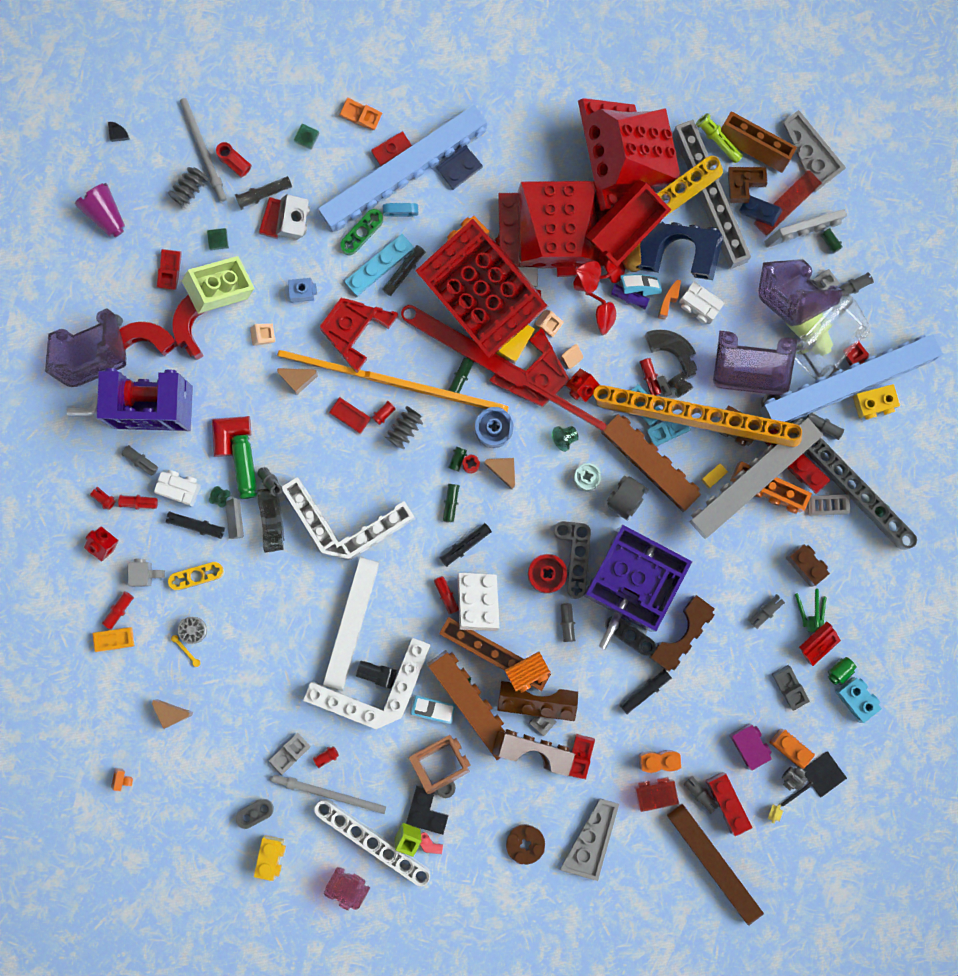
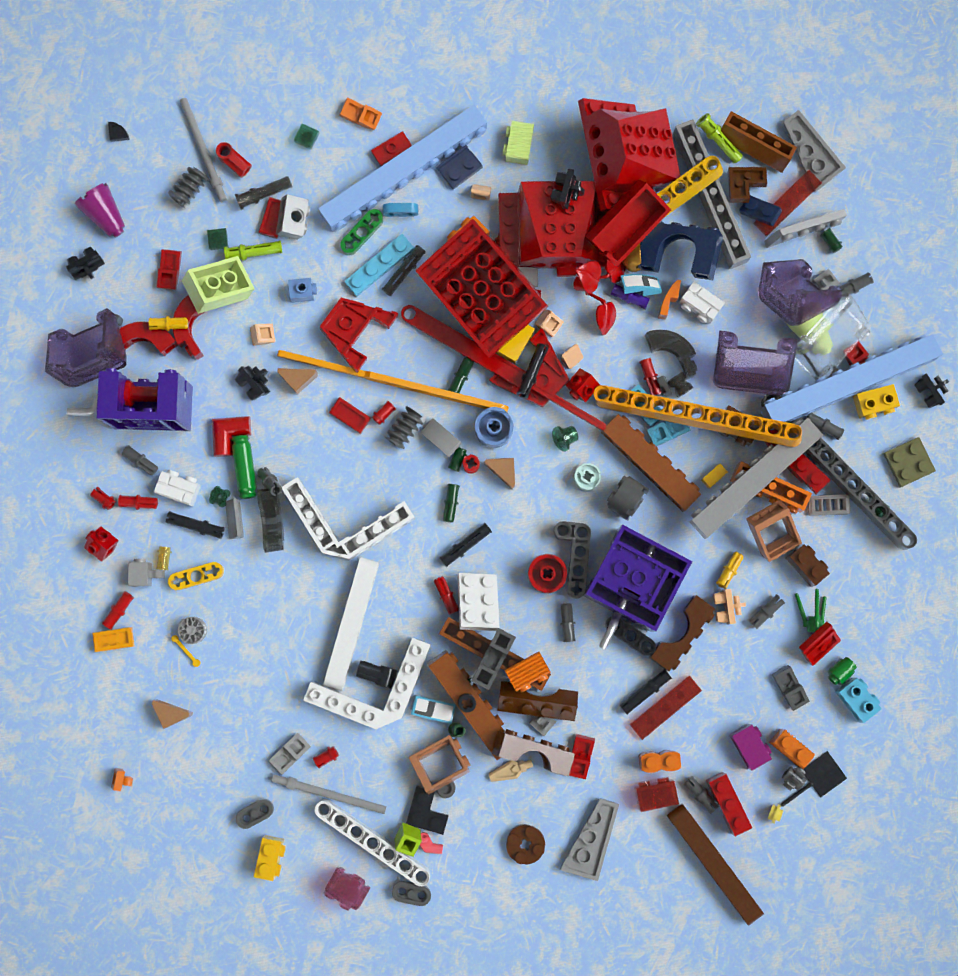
none -> black hips [66,247,105,280]
none -> yellow axle [149,316,188,331]
none -> clear yellow pin [156,546,172,571]
none -> lime pin [224,241,283,261]
none -> black hips [235,366,271,400]
none -> dark grey plate [392,881,431,906]
none -> light grey slope [421,418,461,457]
none -> dark green pin [448,722,466,738]
none -> black bush [458,693,476,713]
none -> light nougat slope [471,184,491,201]
none -> dark grey arch [471,628,516,690]
none -> tan piece [489,760,534,782]
none -> yellowish green brick [503,121,534,165]
none -> black pin [517,343,548,399]
none -> black hips [551,169,585,210]
none -> clear red tile [629,675,702,740]
none -> light nougat hips [713,589,746,624]
none -> yellow axle [716,552,743,589]
none -> nougat window [746,500,802,562]
none -> olive plate [883,437,936,488]
none -> black hips [914,373,949,408]

